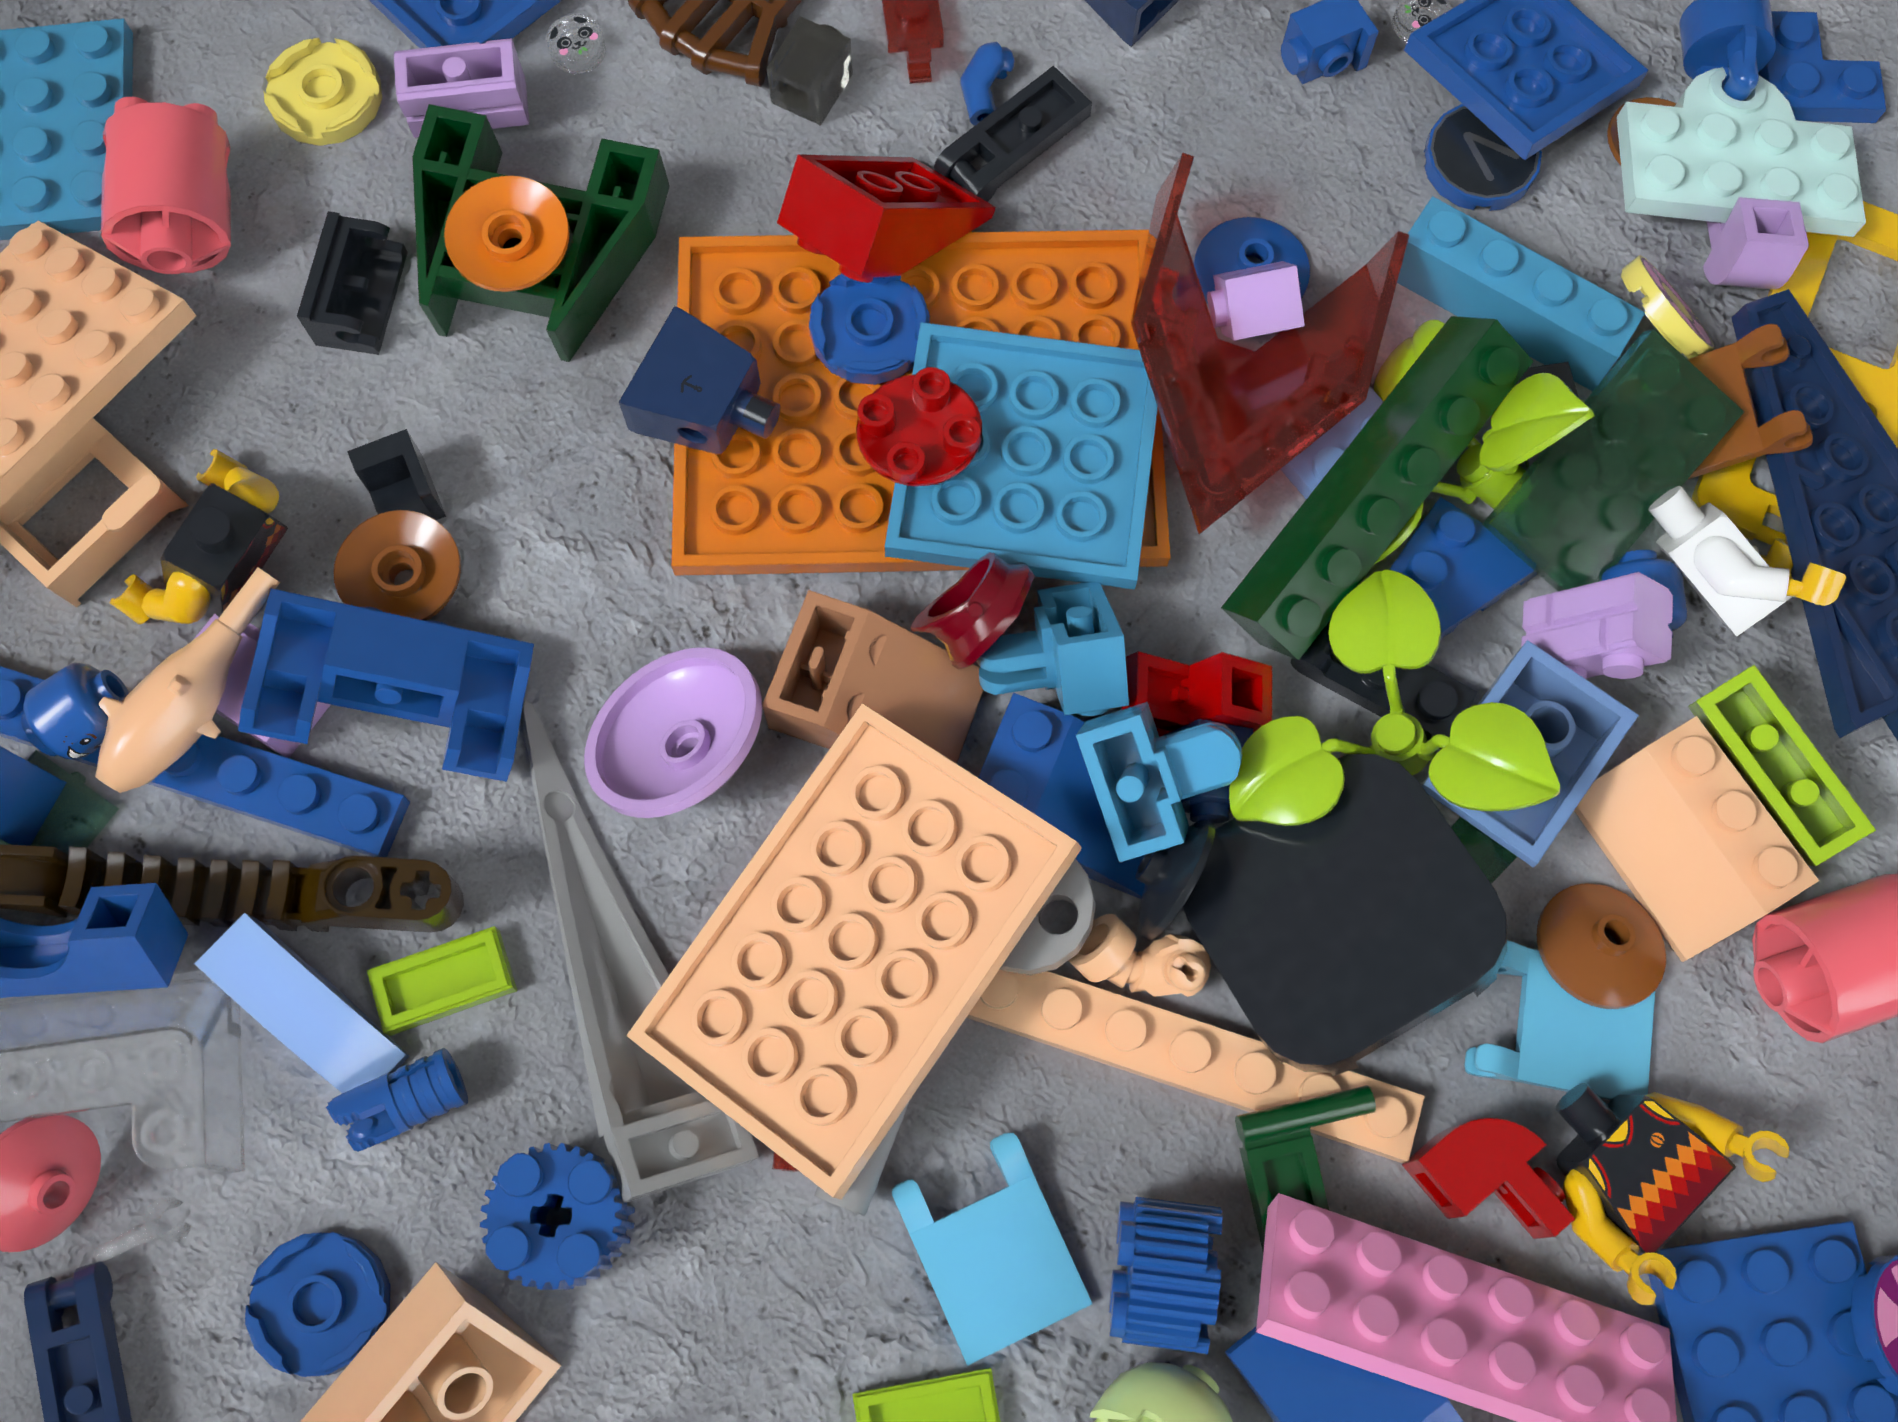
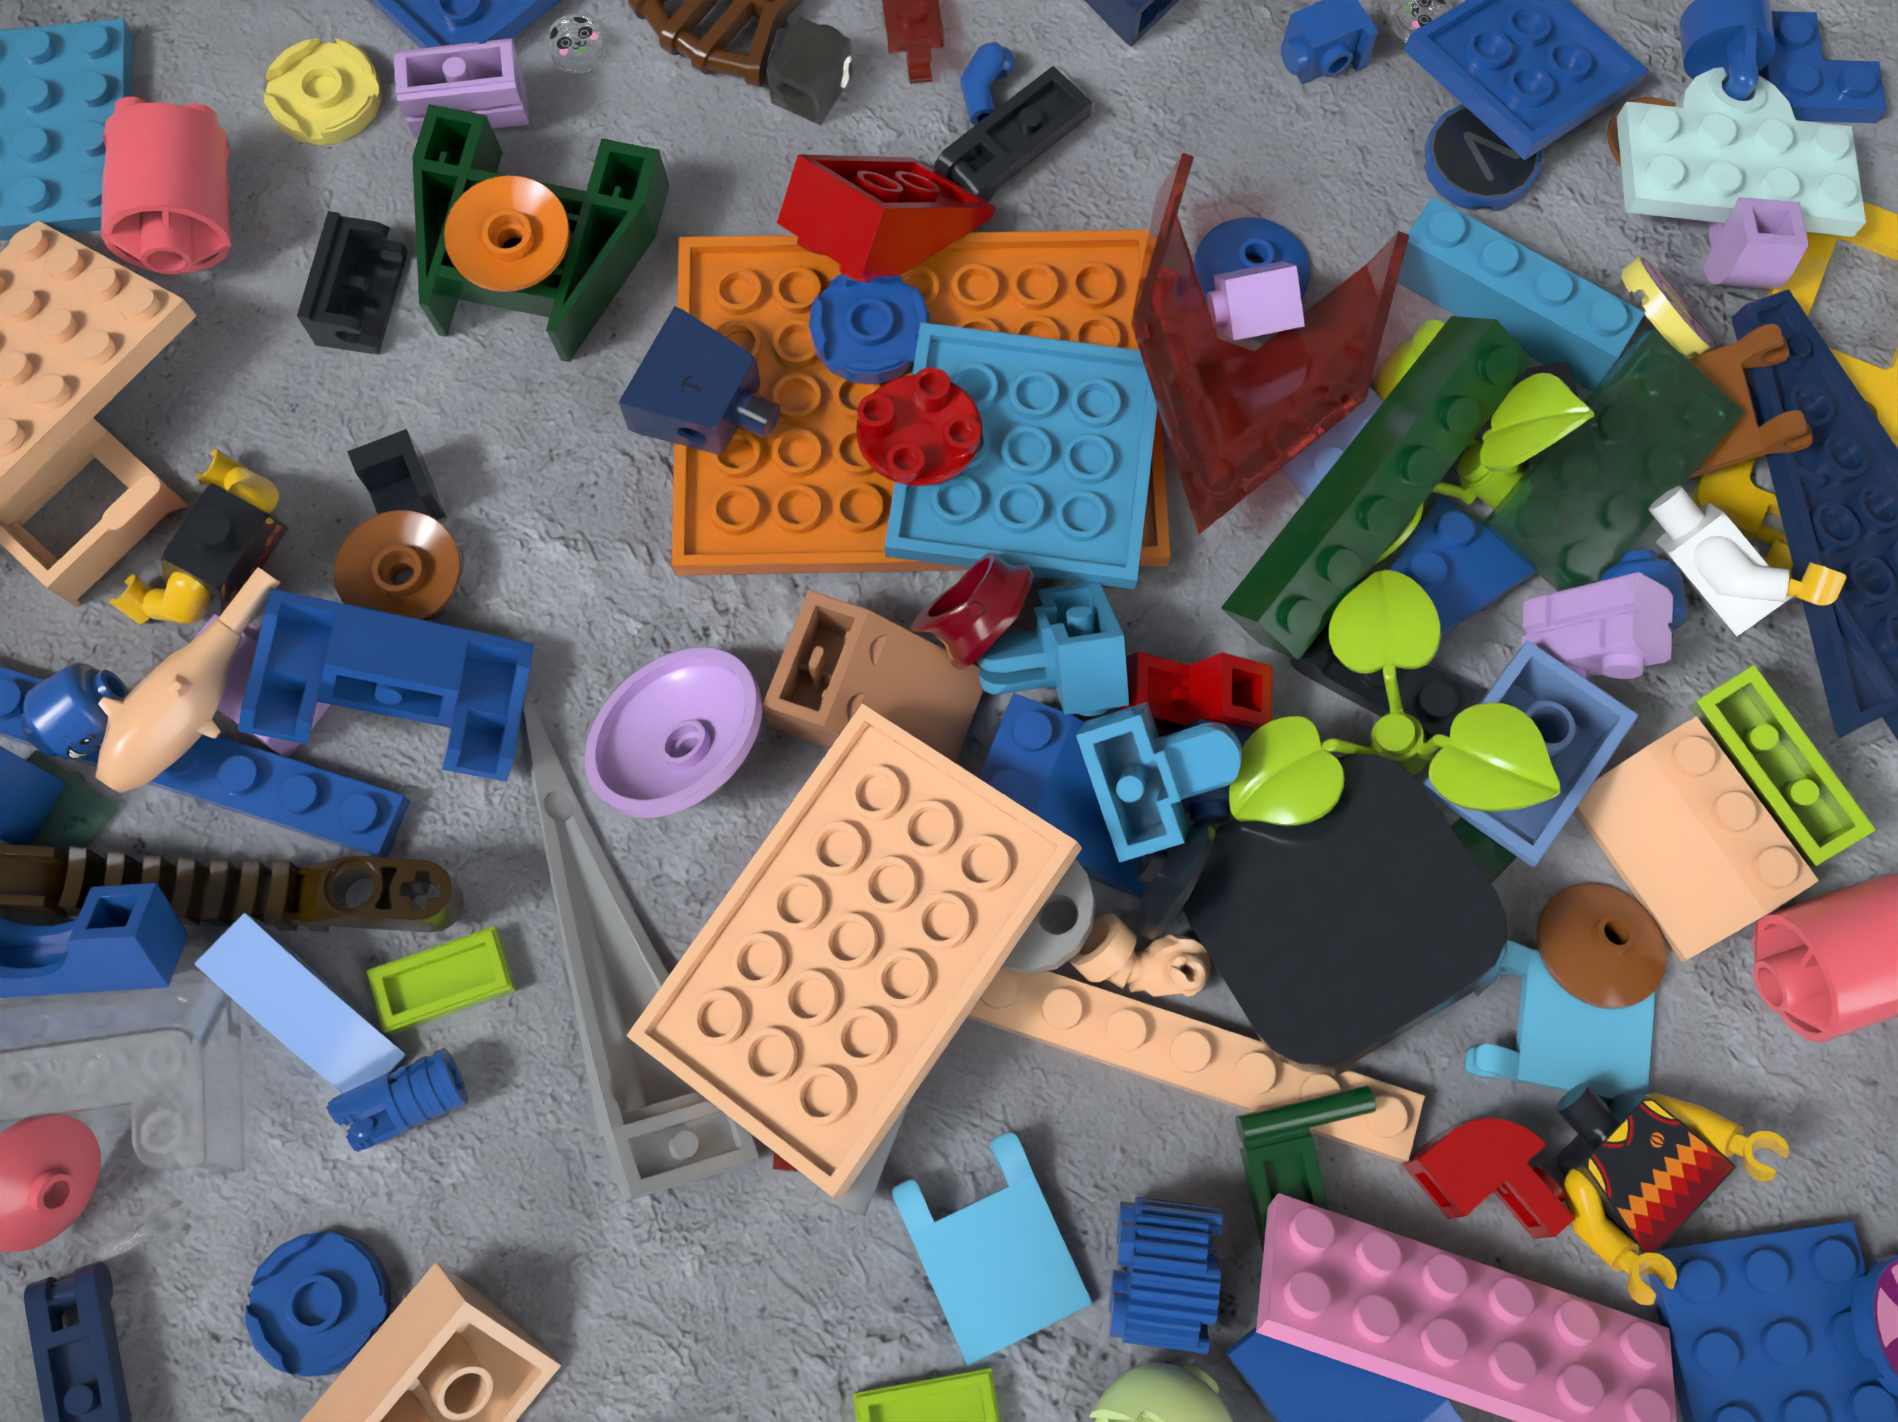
blue brick [480,1143,635,1290] -> none

